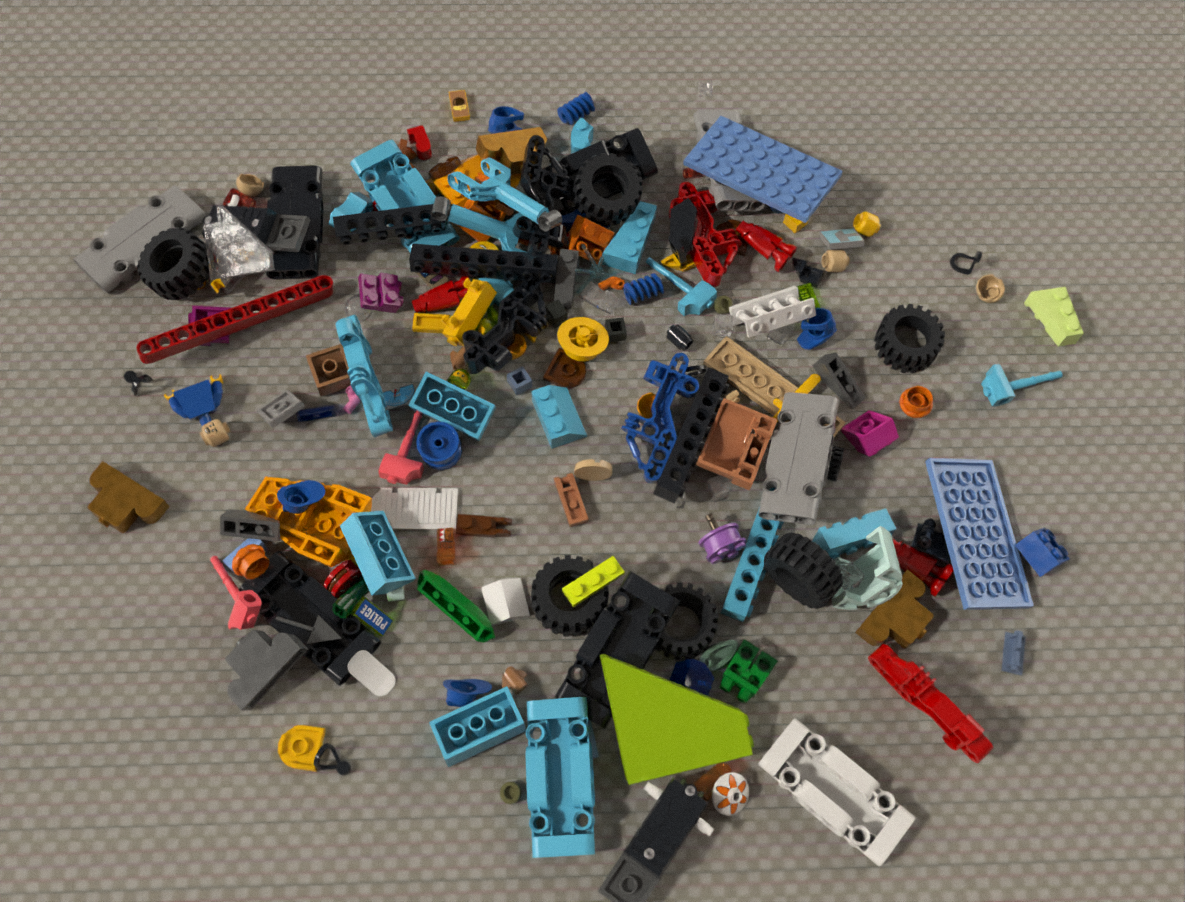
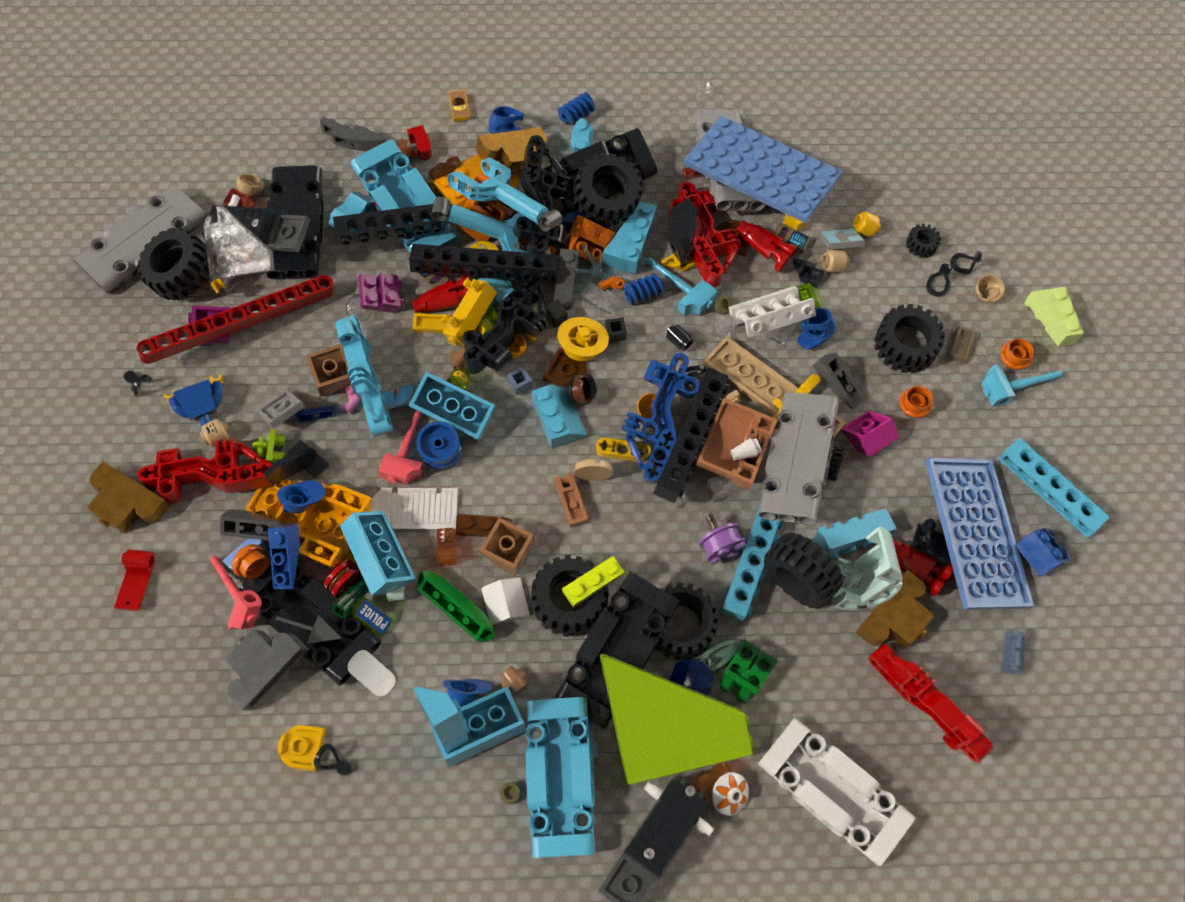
none -> red door [114,549,155,612]
none -> red beam [137,437,272,504]
none -> lime hips [252,428,286,464]
none -> black piece [263,440,329,486]
none -> blue slope [268,524,300,589]
none -> dark grey slope [319,117,386,151]
none -> medium azure slope [413,687,470,753]
none -> medium nougat slope [479,518,535,576]
none -> piece [566,373,597,406]
none -> yellow beam [596,438,651,462]
none -> white cone [730,438,761,461]
none -> tile [773,223,811,253]
none -> black tyre [906,224,941,258]
none -> black piece [926,263,952,297]
none -> dark tan tile [948,325,977,364]
none -> medium azure brick [998,438,1109,538]
none -> orange piece [1000,338,1034,370]

